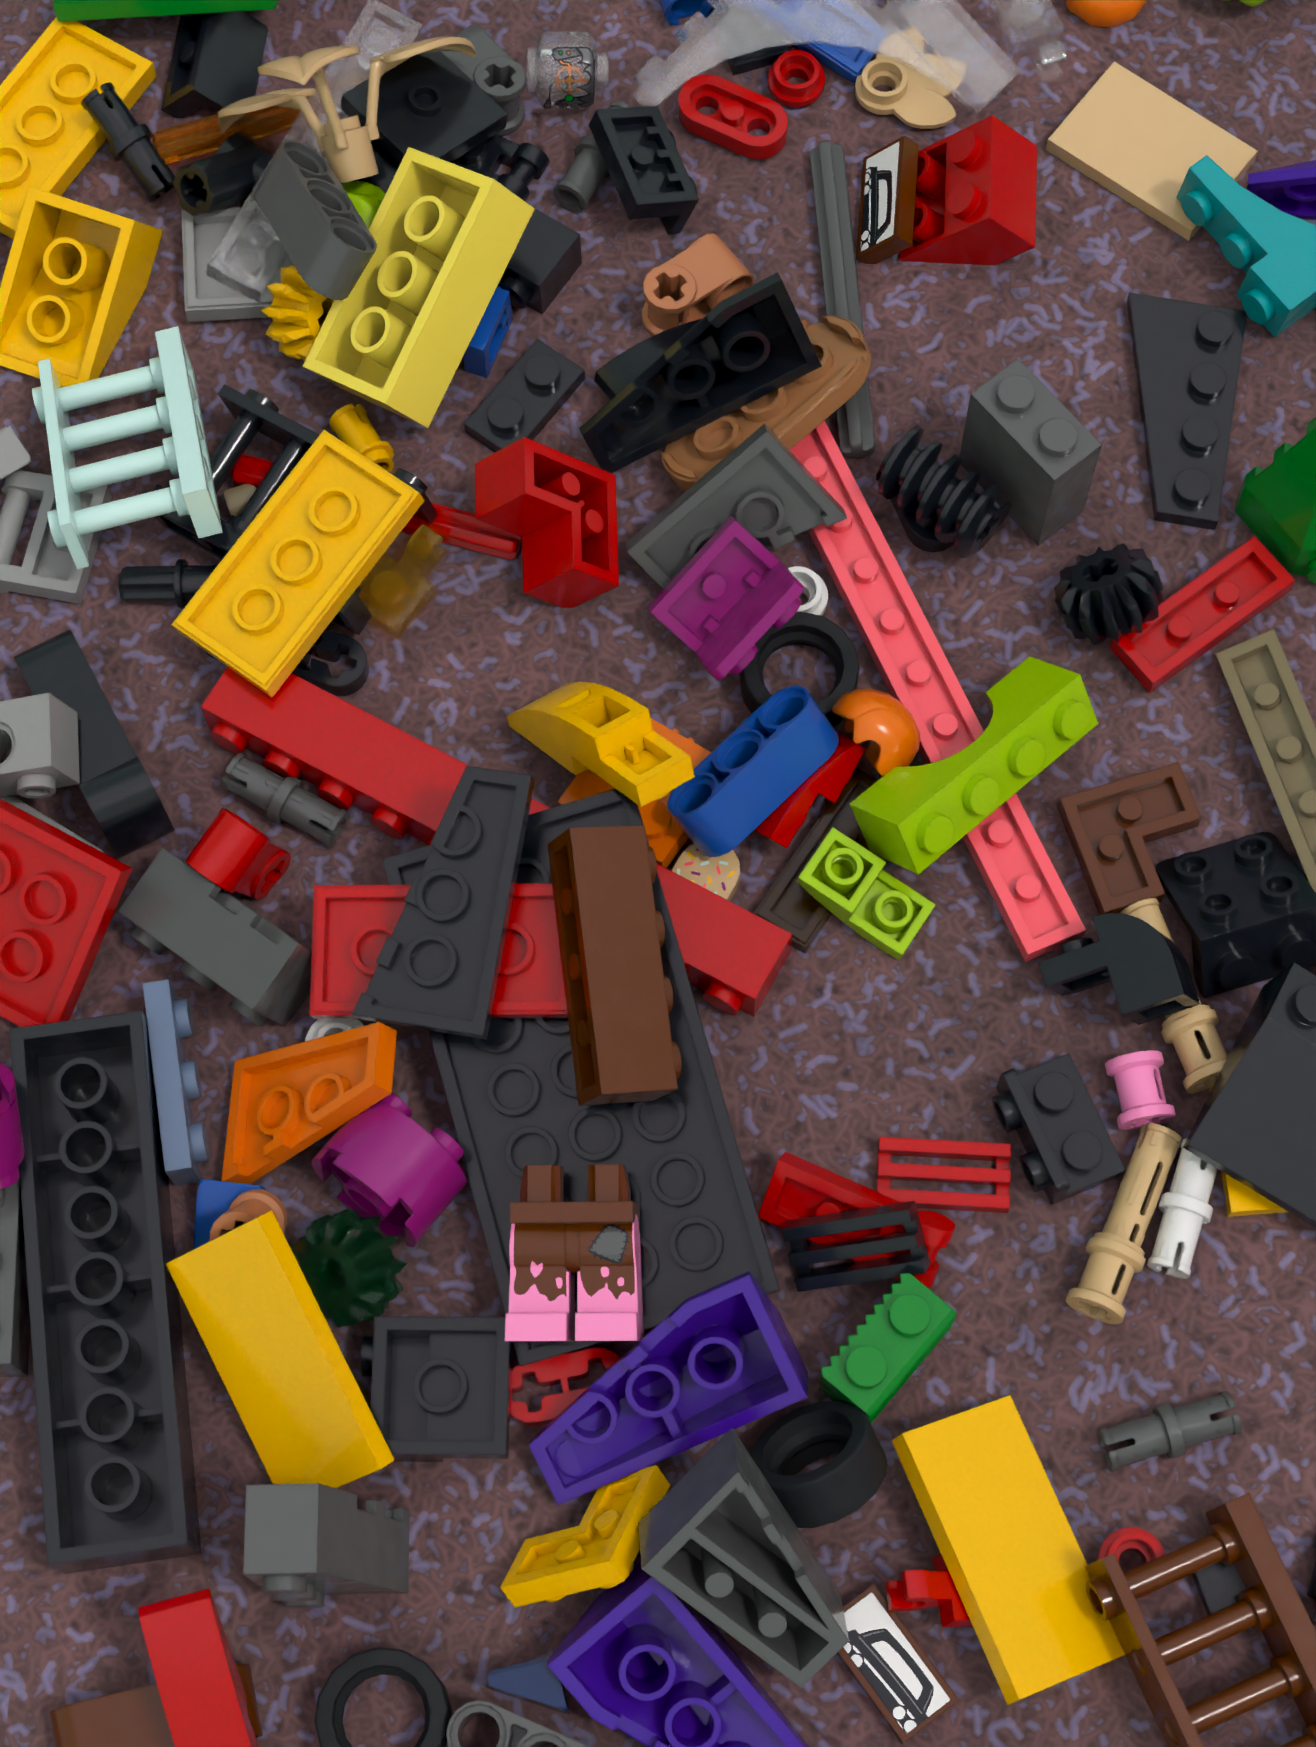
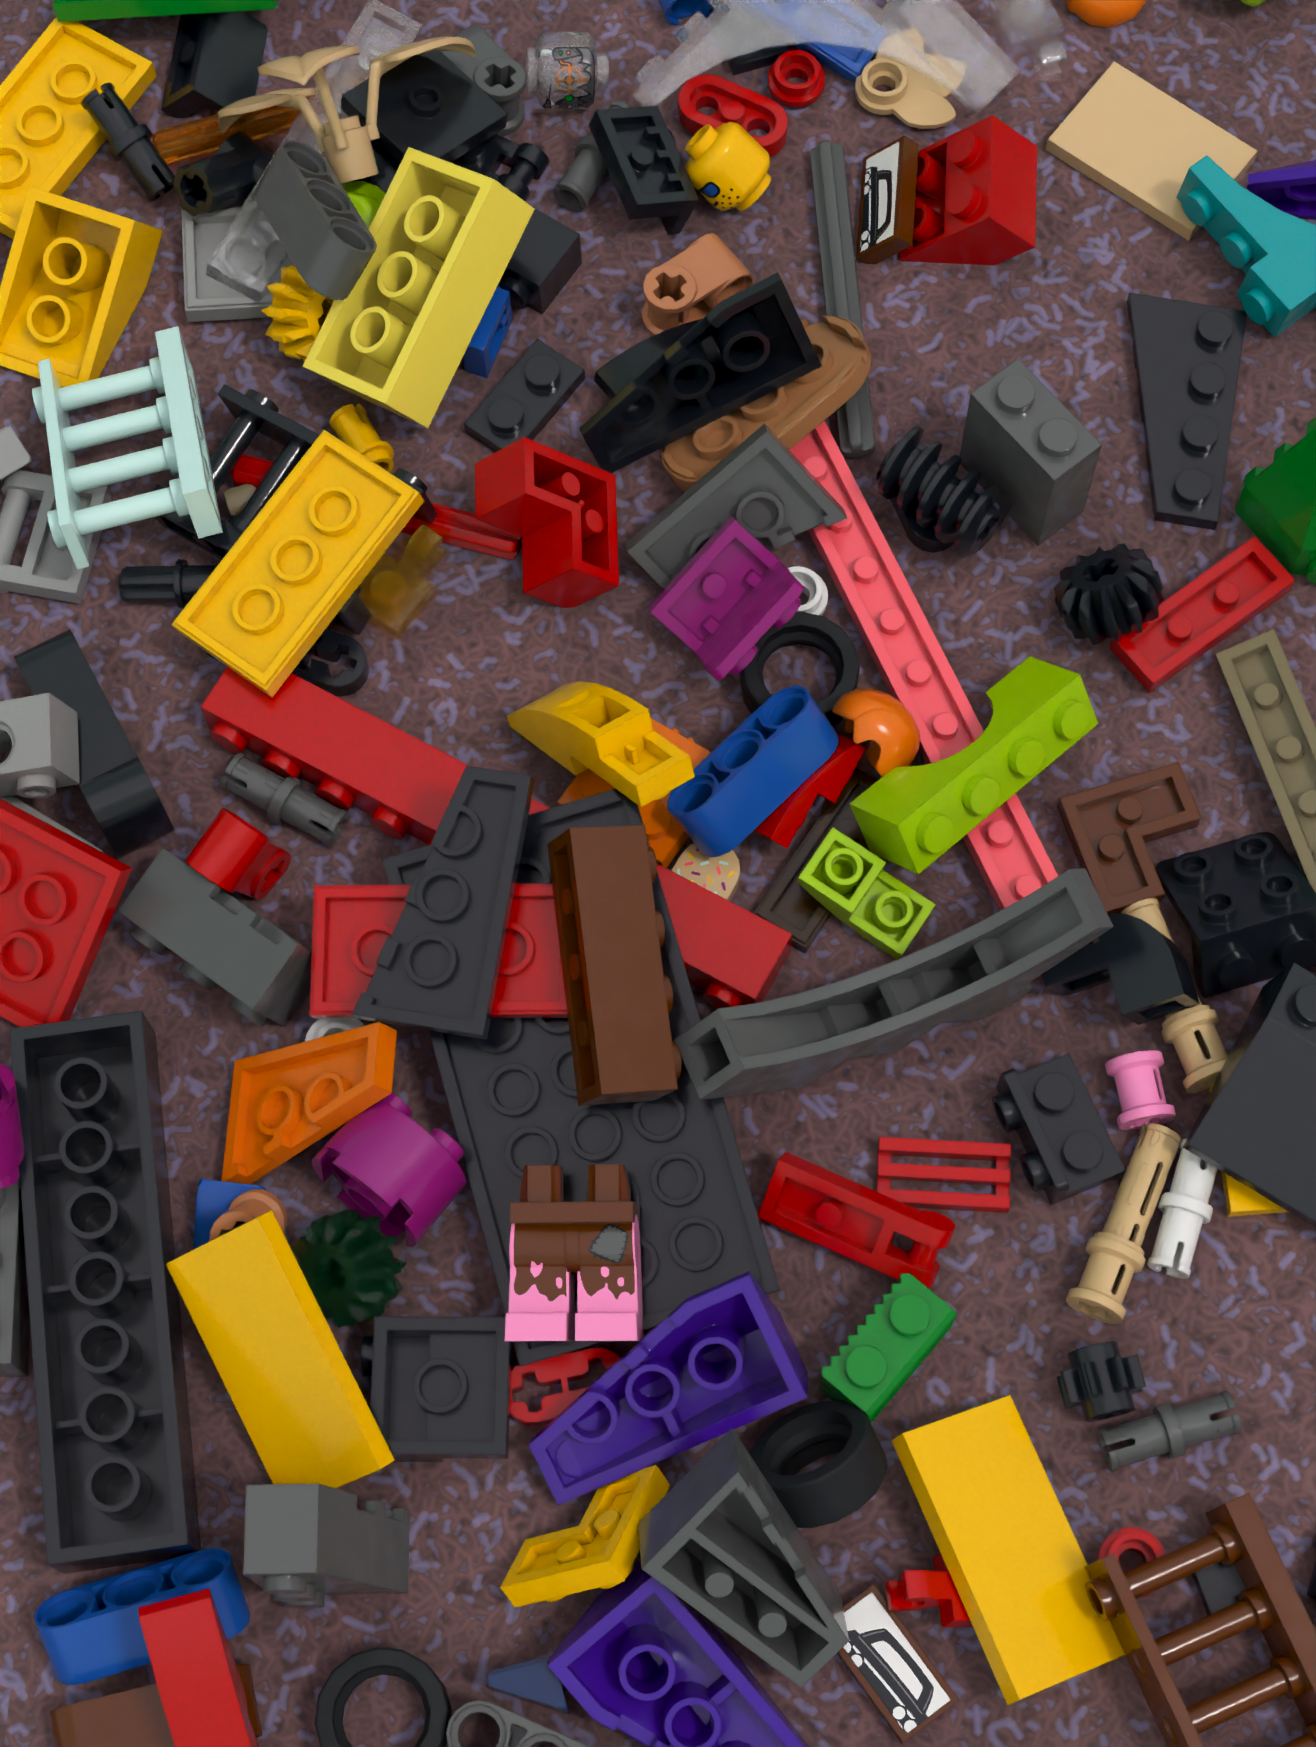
sand blue plate [143,979,210,1186] -> none
black tile [781,1201,931,1292] -> none
none -> blue beam [34,1548,251,1685]
none -> dark grey arch [674,868,1114,1100]
none -> yellow head [685,122,771,211]
none -> black gear [1057,1341,1146,1422]

